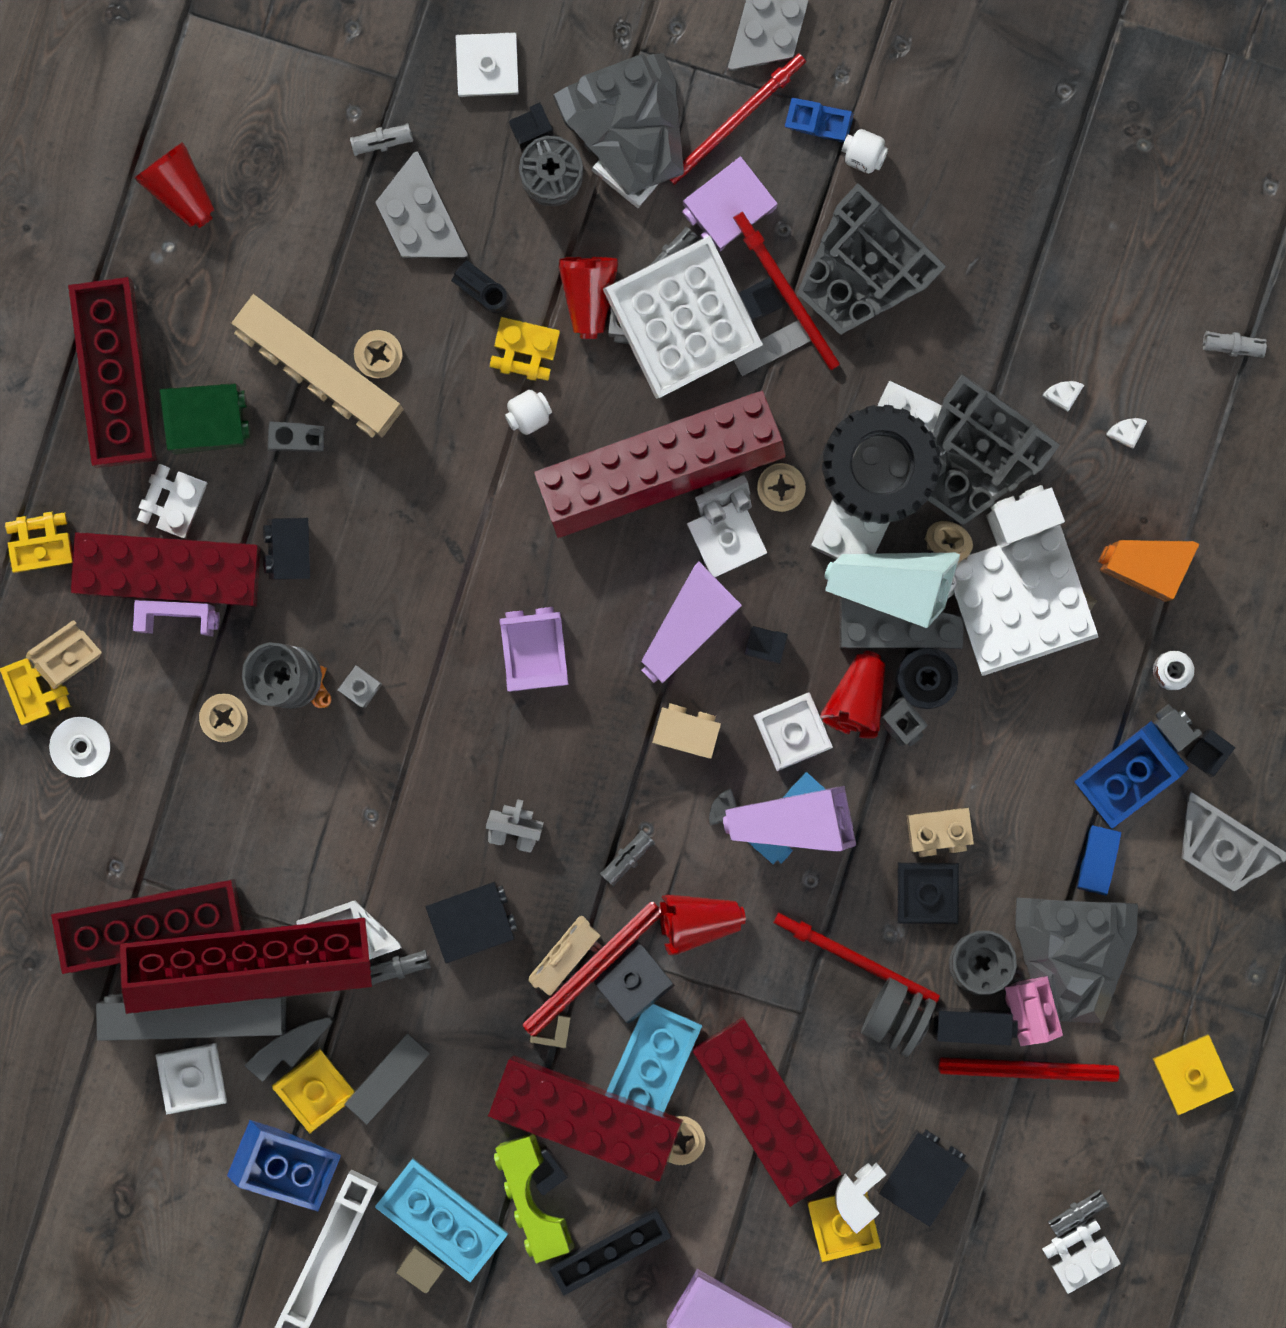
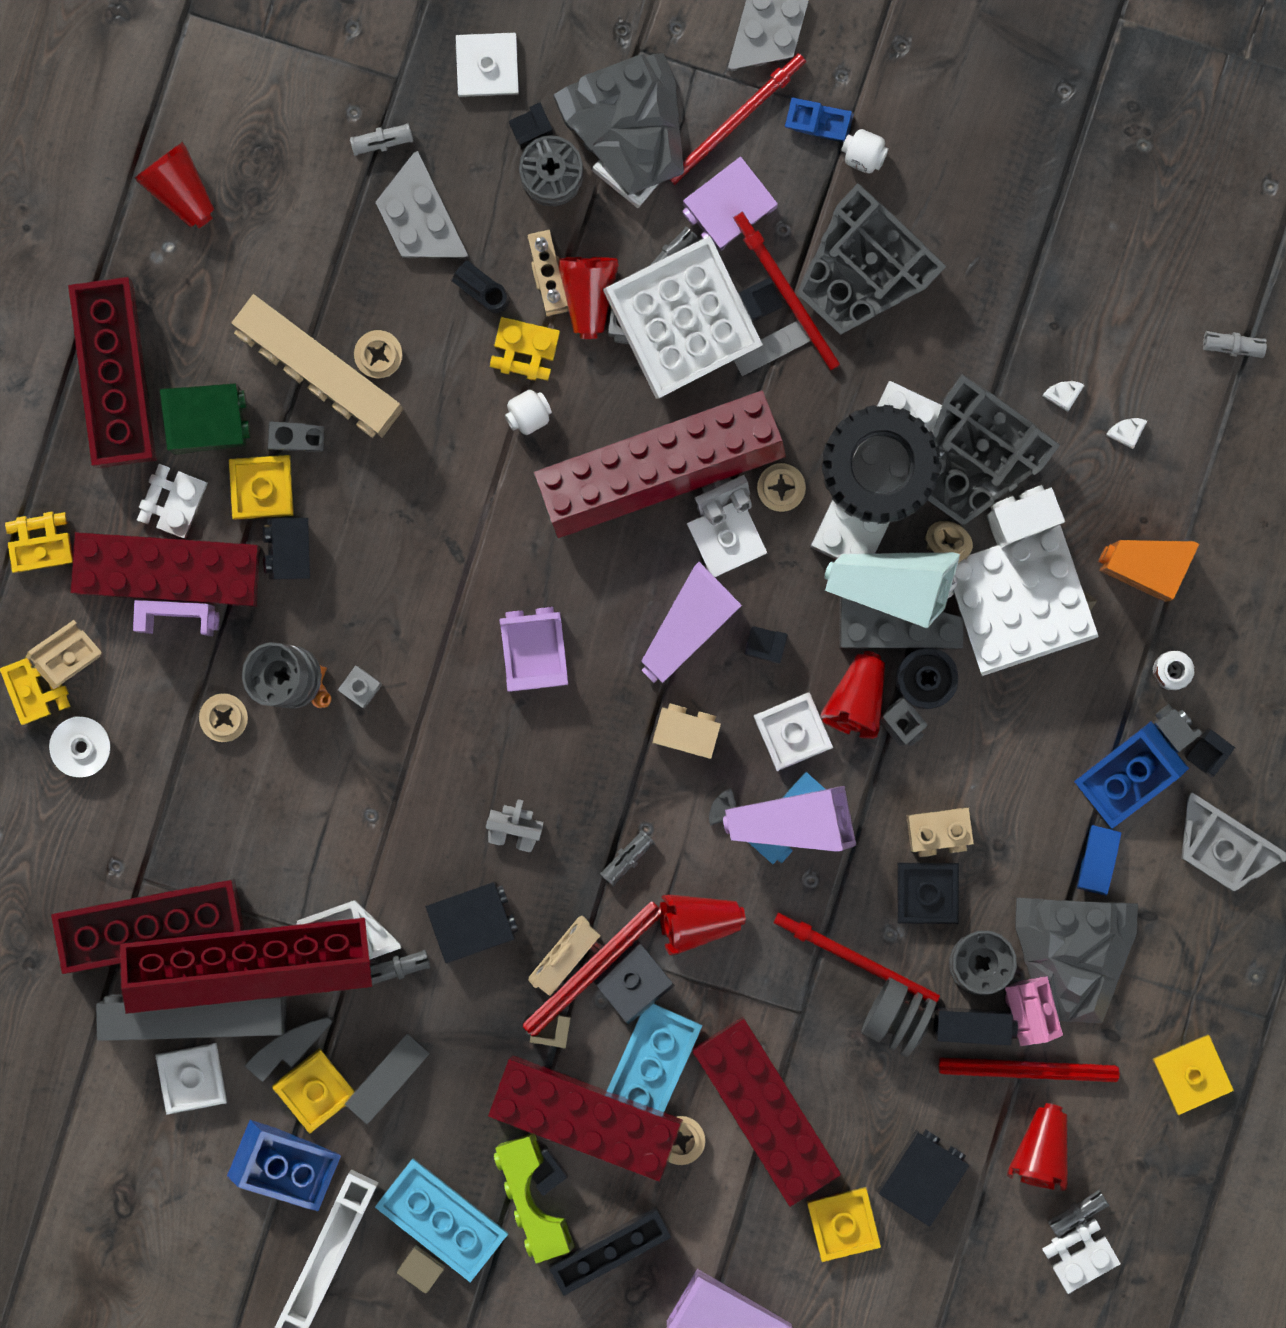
white brick [835,1162,886,1234] -> none
none -> yellow plate [229,455,294,520]
none -> tan piece [528,230,569,316]
none -> red cone [1007,1103,1068,1191]

